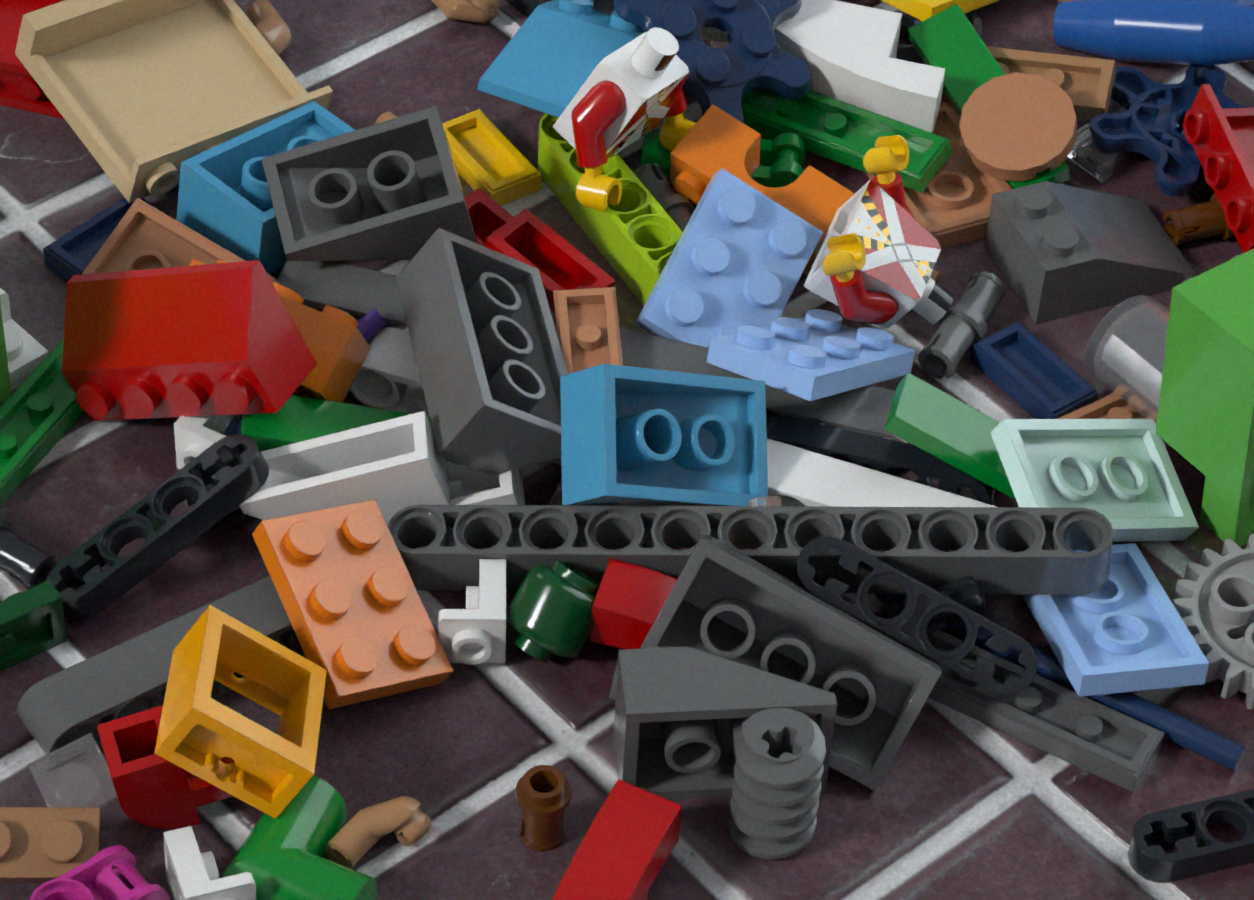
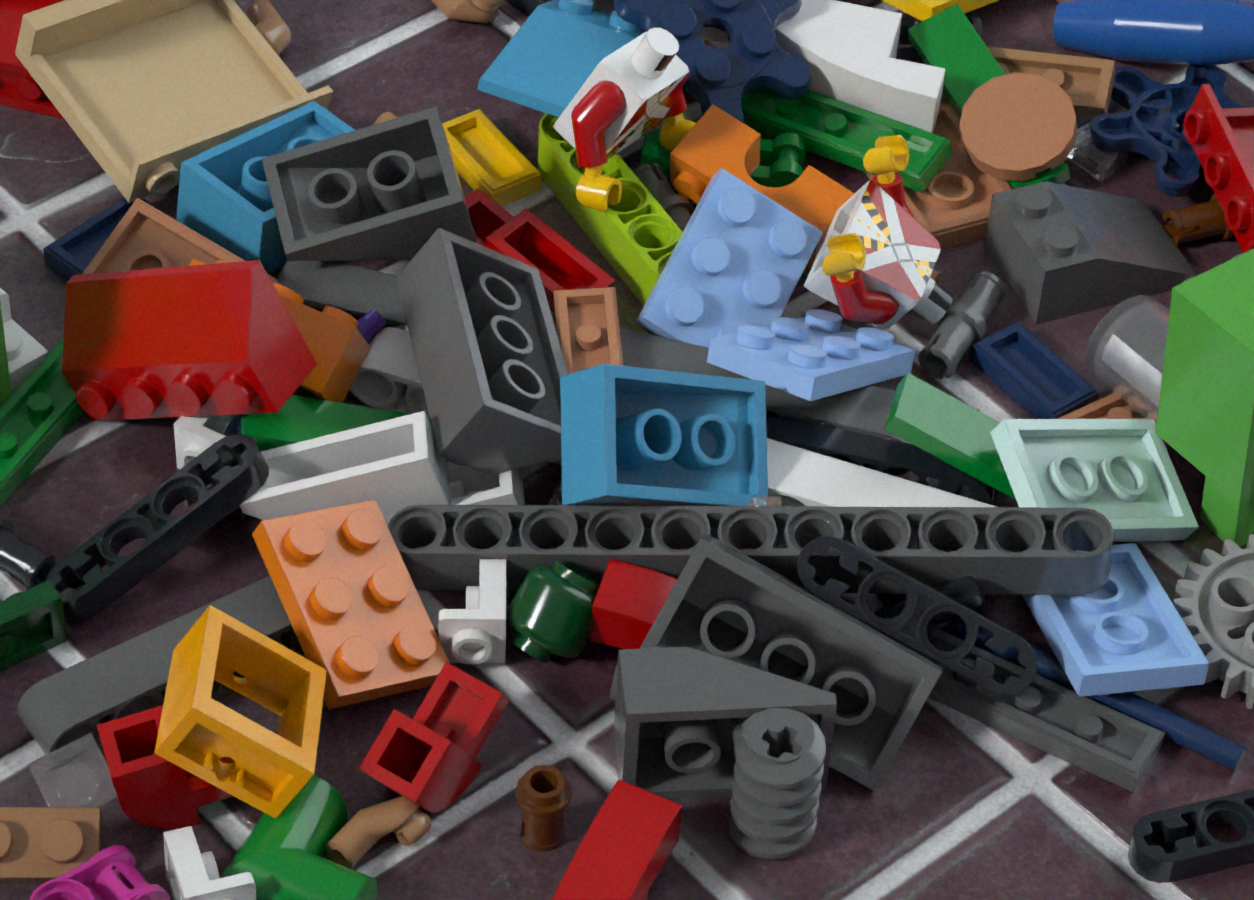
none -> red brick [358,662,510,812]

